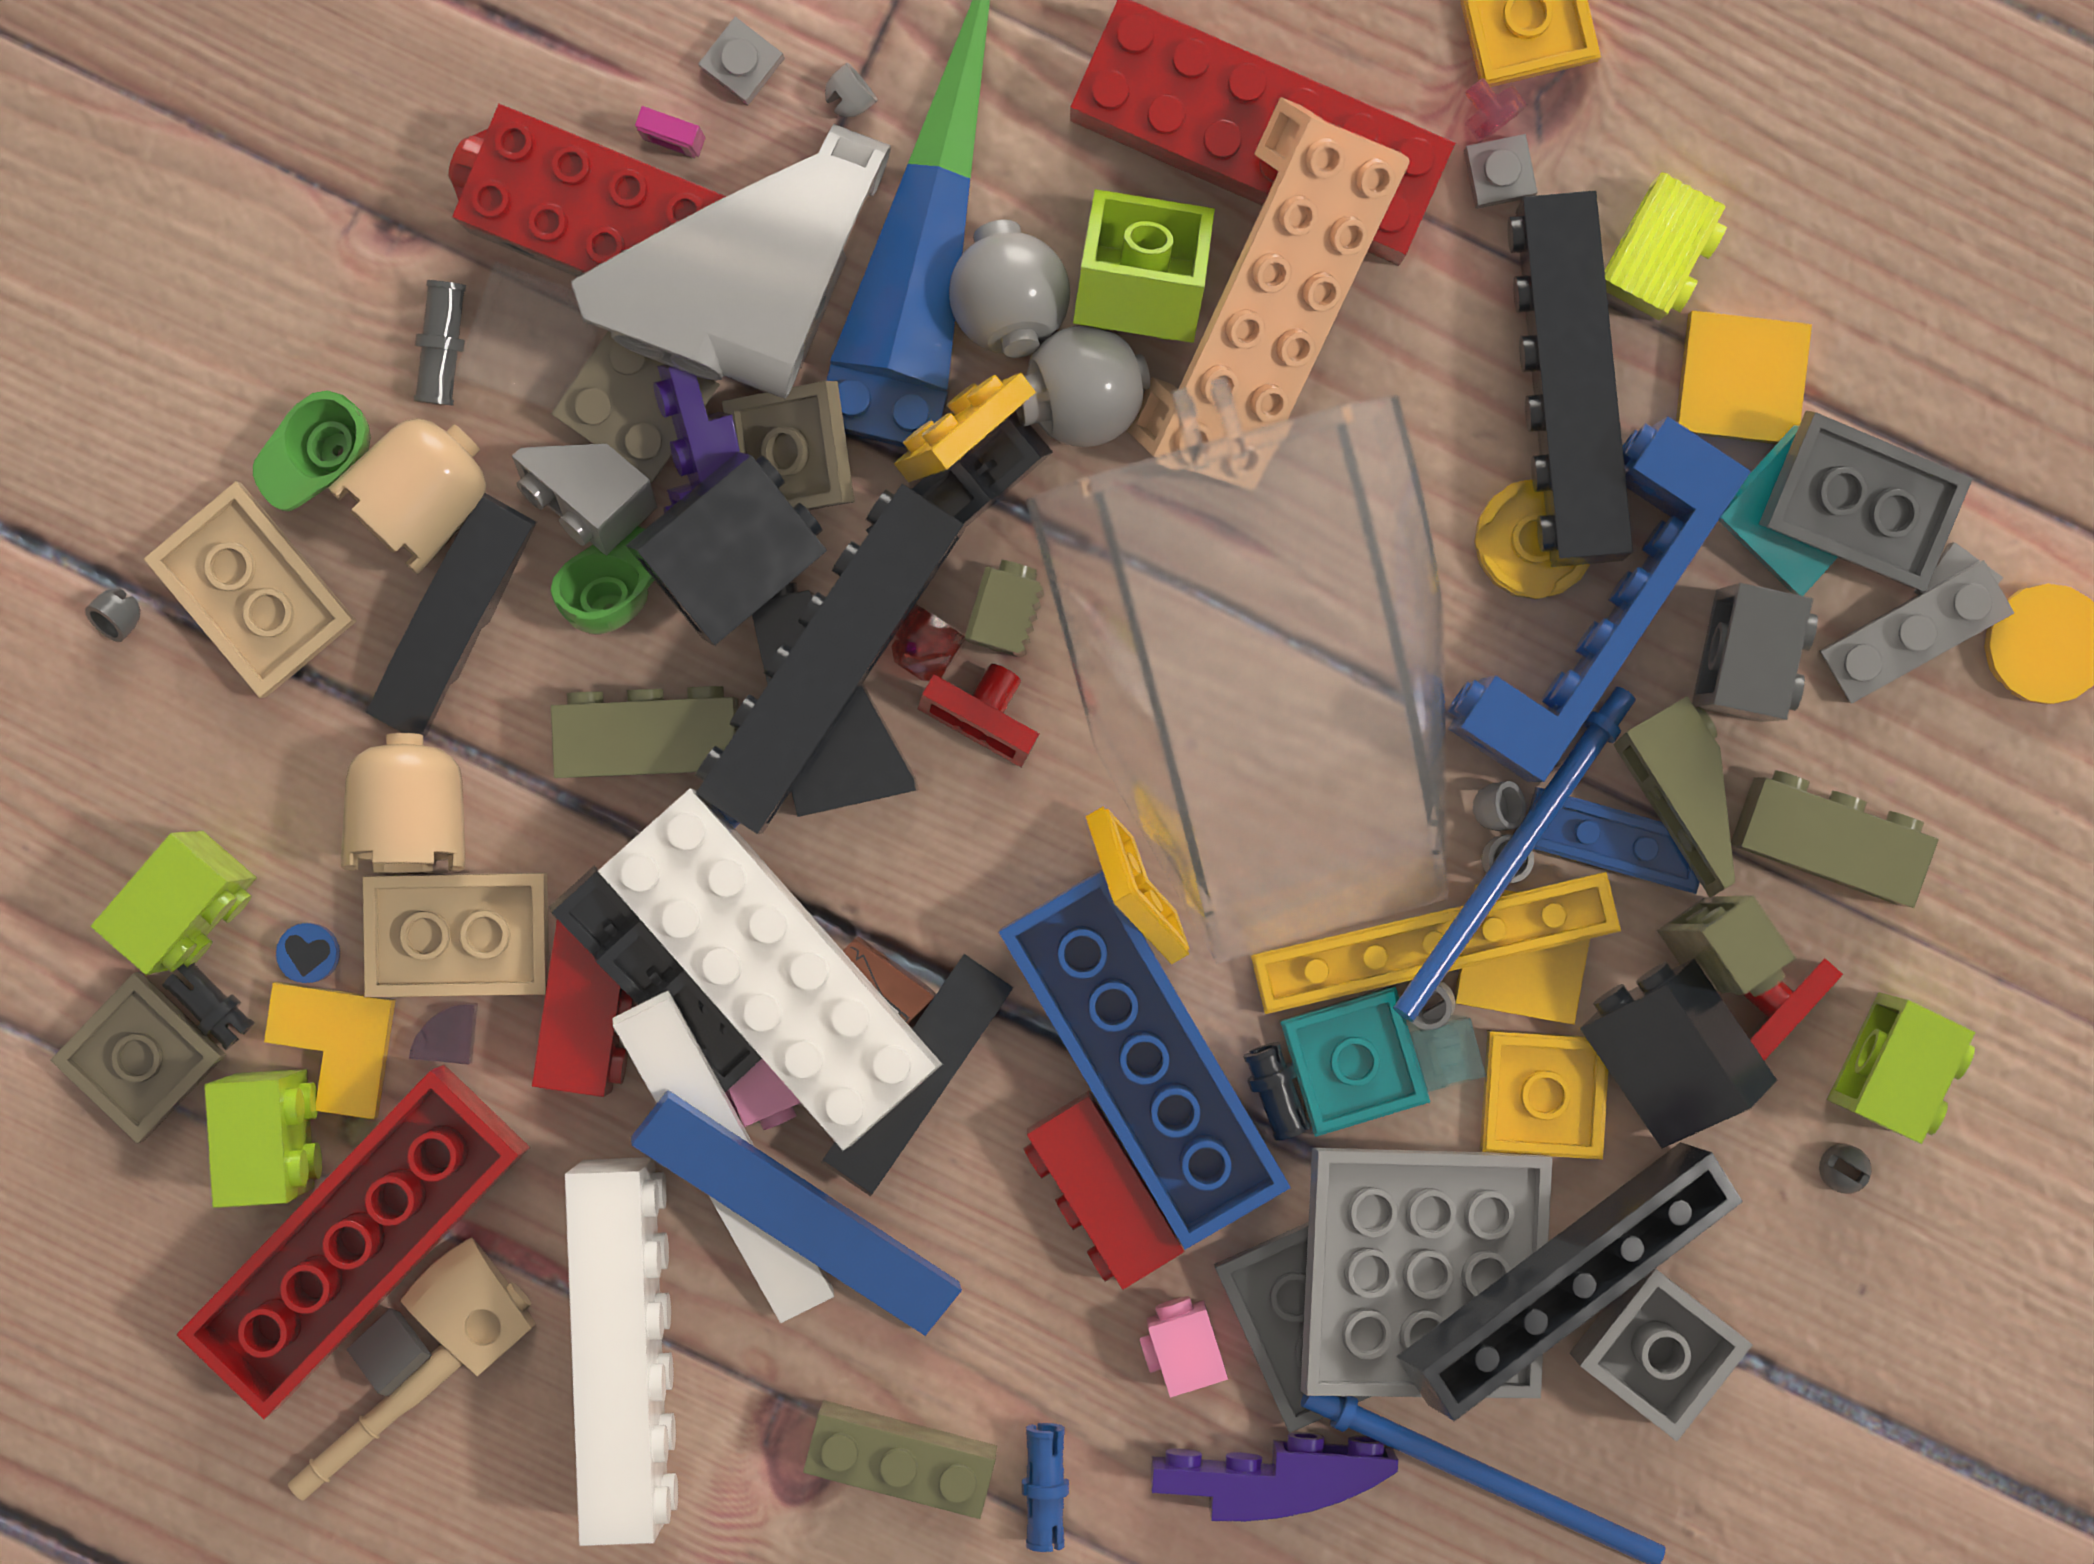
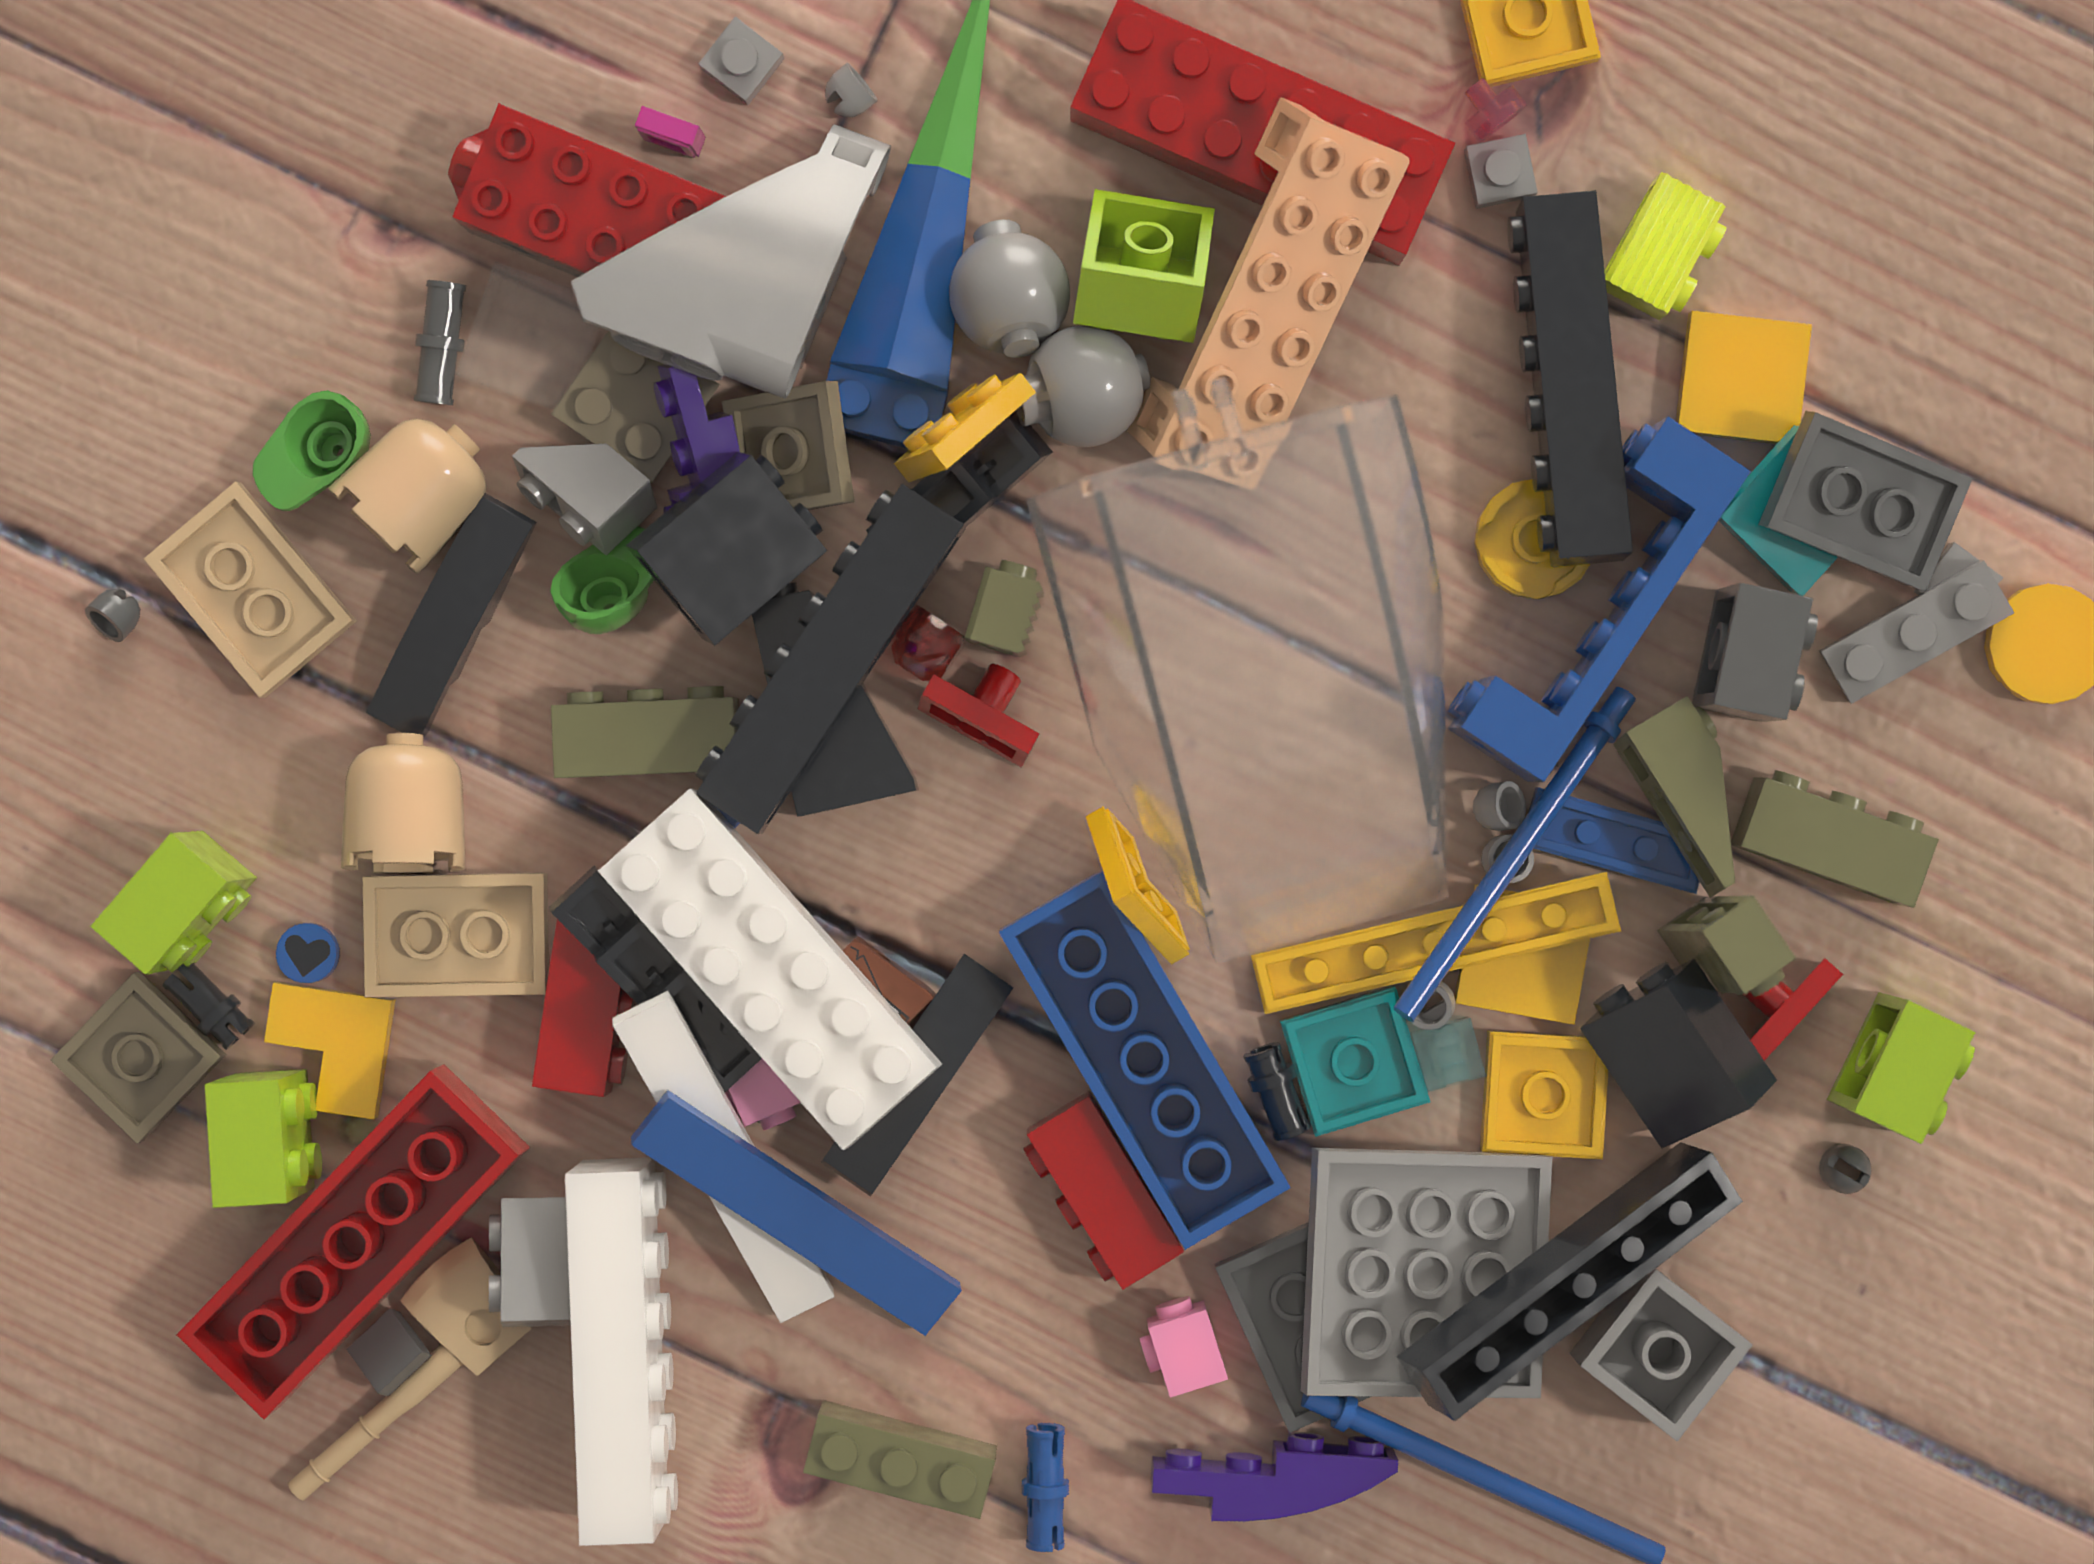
tile [409,1003,478,1065] -> none
none -> light grey brick [489,1197,571,1327]

